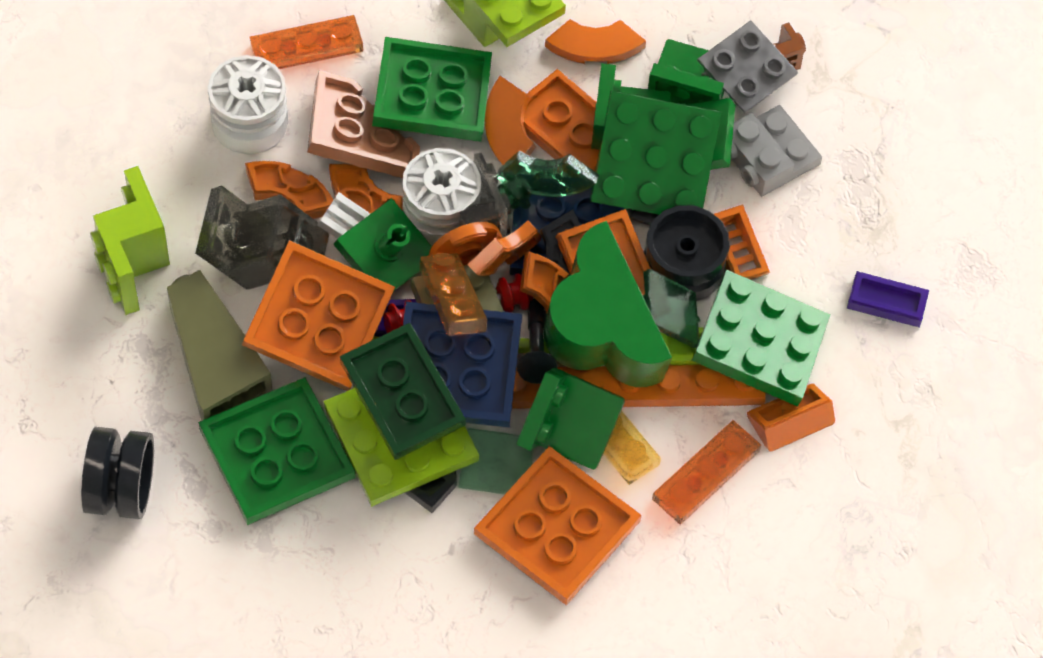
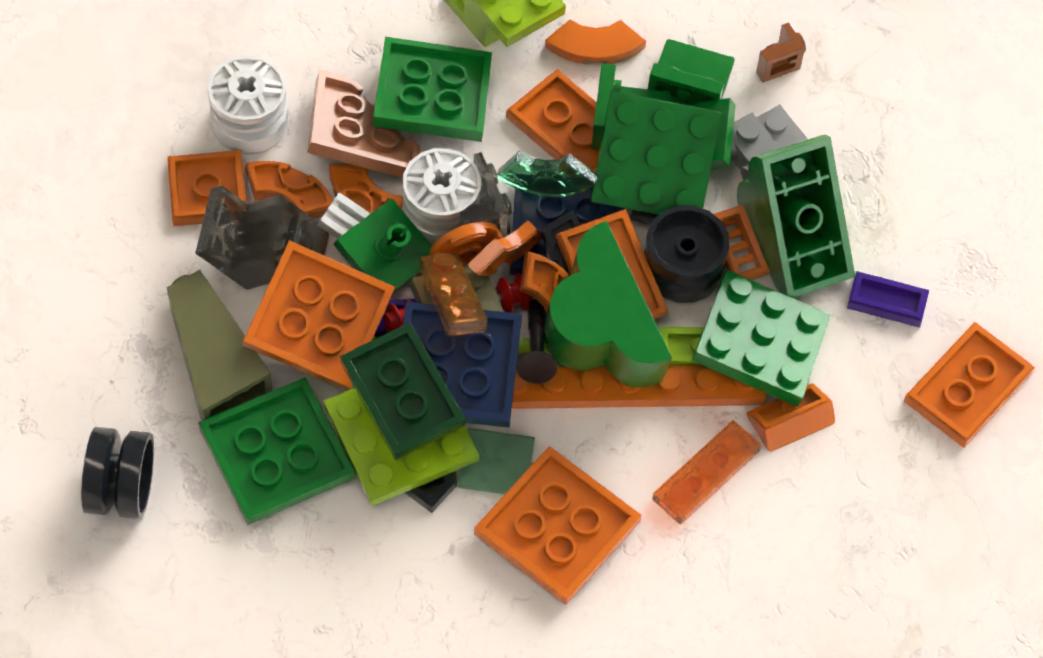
lime bracket [90,166,170,315] -> none
clear orange plate [249,15,363,69] -> none
orange tile [485,76,536,176] -> none
clear green plate [497,170,532,209] -> none
green bracket [516,368,625,470] -> none
clear yellow plate [604,410,661,485] -> none
clear green piece [643,269,700,348] -> none
flat silver hinge [697,20,798,114] -> none
none -> orange tile [167,150,248,226]
none -> green brick [737,134,856,298]
none -> orange tile [904,322,1035,448]

